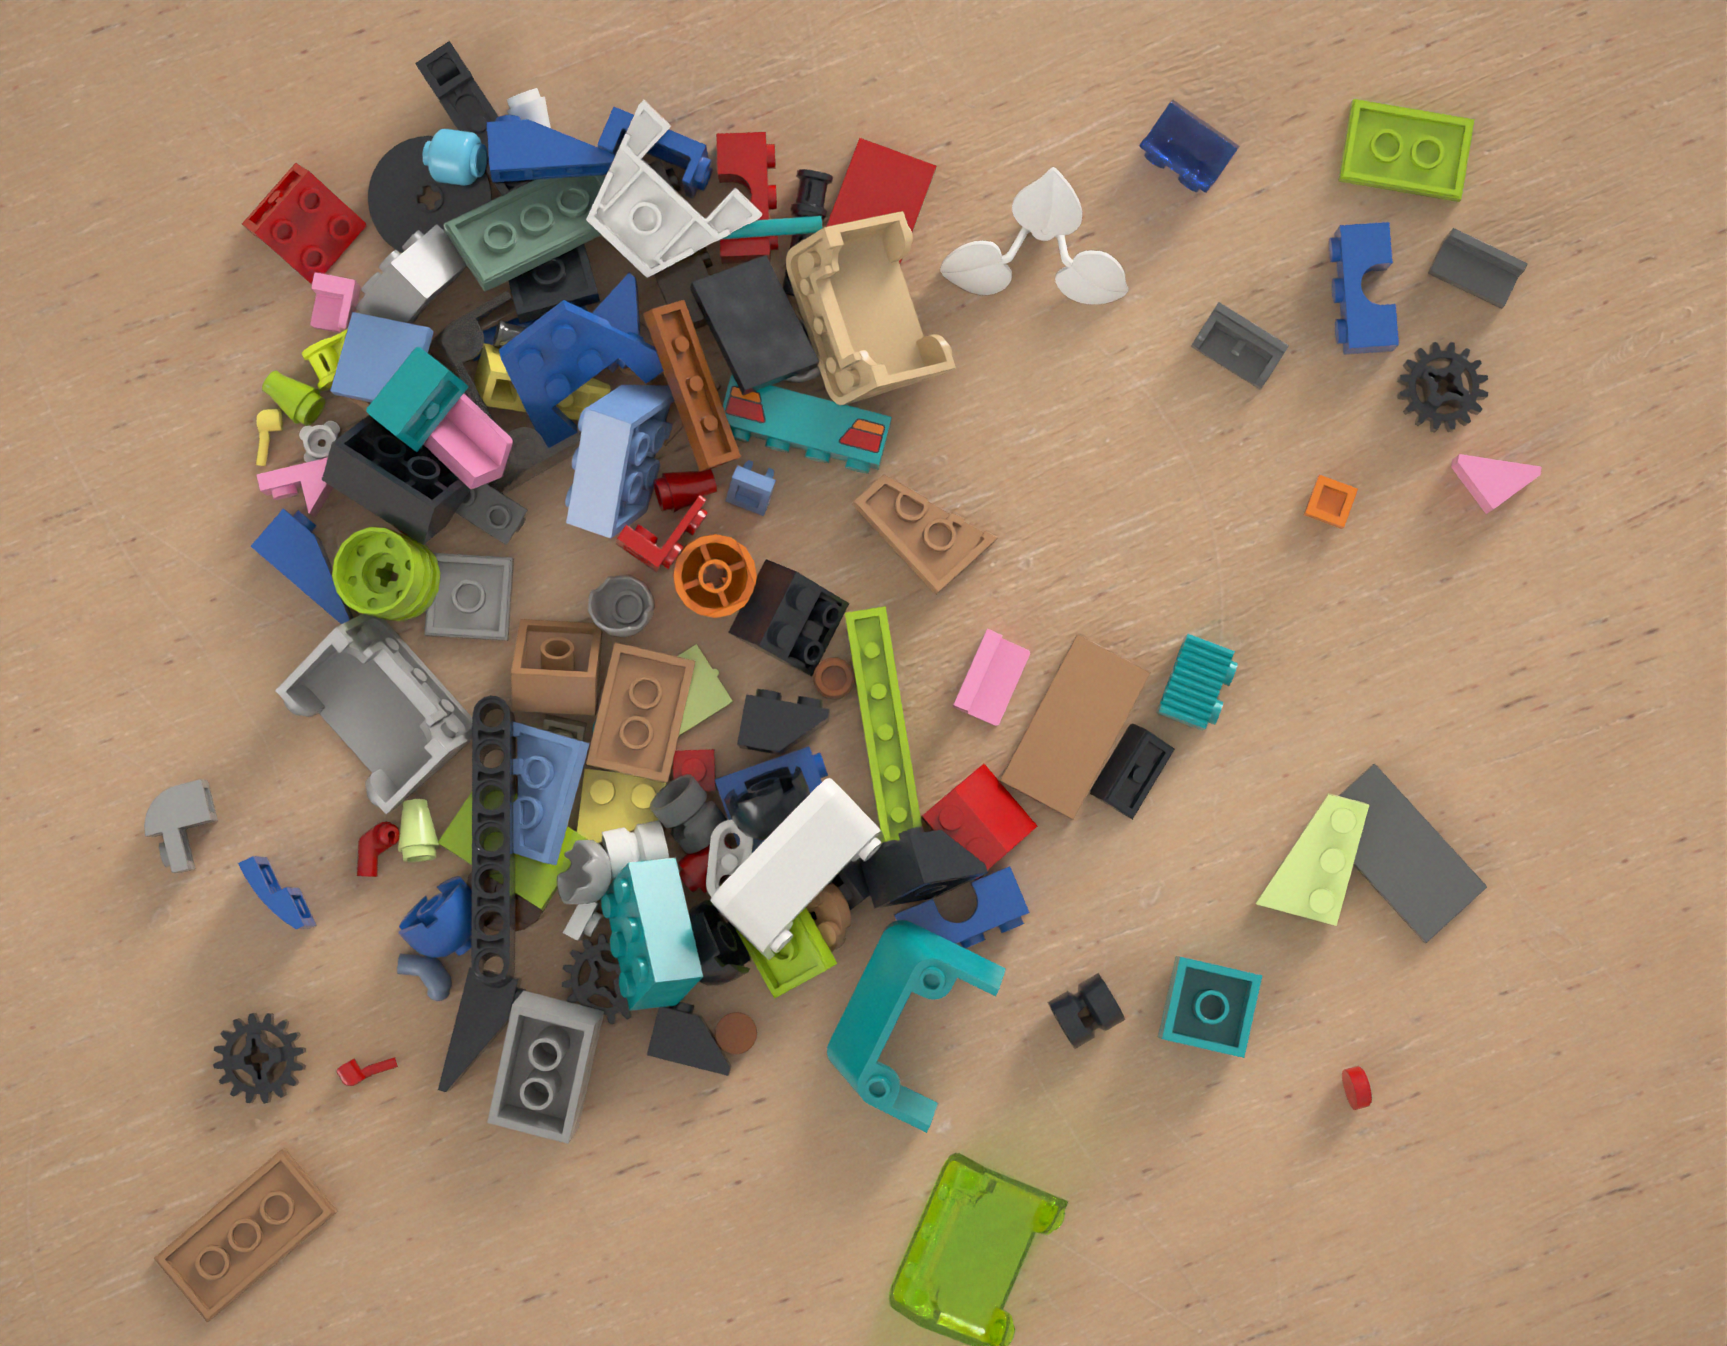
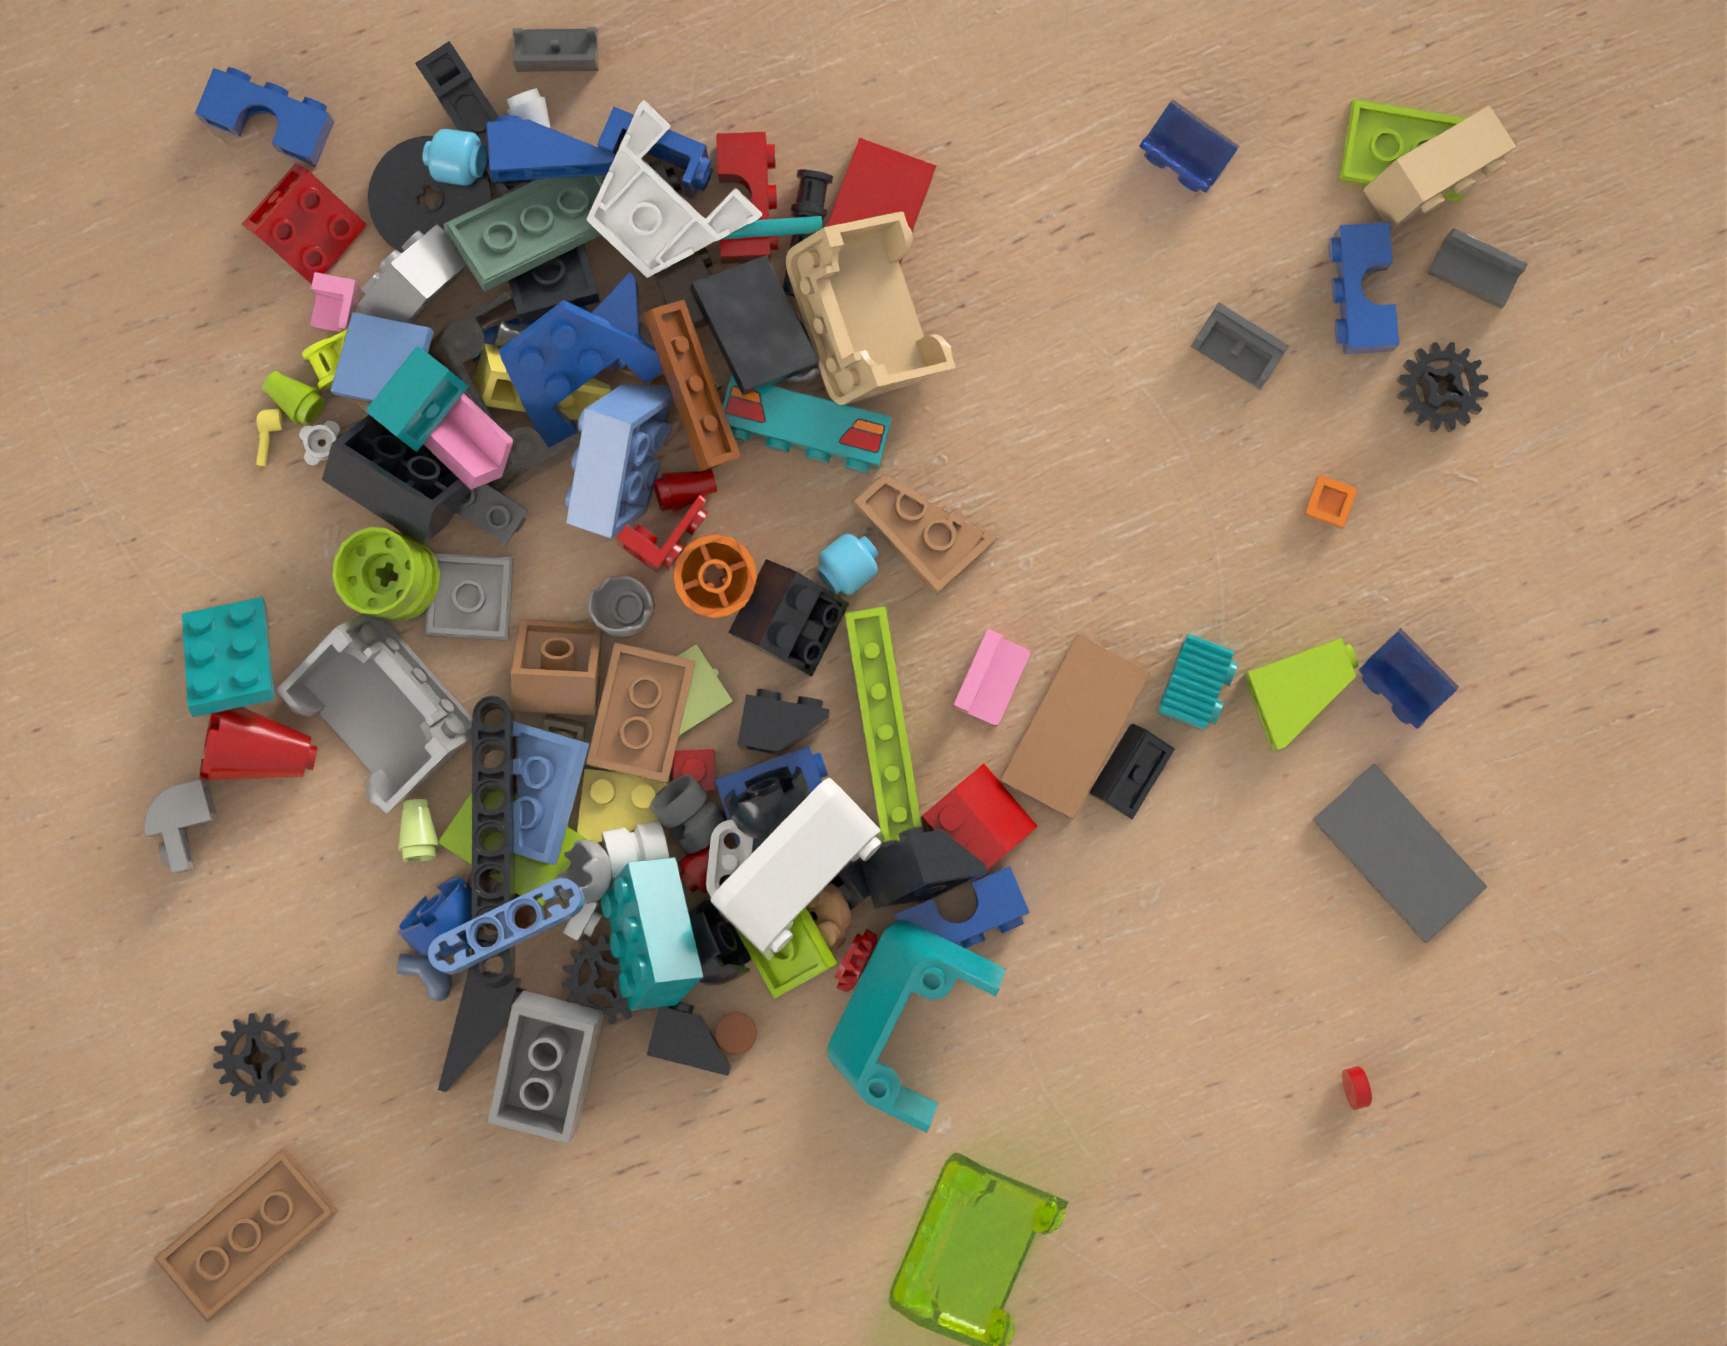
blue slope [238,856,317,929] -> none
blue slope [251,509,353,624] -> none
bright pink slope [257,457,333,517] -> none
red hand [336,1057,398,1086] -> none
red arm [357,821,400,877] -> none
medium blue tile [725,460,776,516] -> none
dark orange tile [813,657,855,700] -> none
white plant [940,167,1129,304] -> none
black wheel [1047,973,1126,1049] -> none
teal brick [1158,956,1263,1058] -> none
yellowish green wing [1256,793,1369,926] -> none
bright pink slope [1451,454,1542,514] -> none
none -> teal plate [182,597,275,717]
none -> blue arch [195,67,334,167]
none -> red cone [199,707,317,780]
none -> medium blue beam [428,878,585,974]
none -> dark grey hinge [513,27,599,72]
none -> medium azure head [816,534,879,595]
none -> red gear [835,929,877,992]
none -> lime slope [1244,637,1359,752]
none -> clear blue bracket [1359,628,1459,729]
none -> tan wedge [1363,106,1516,230]

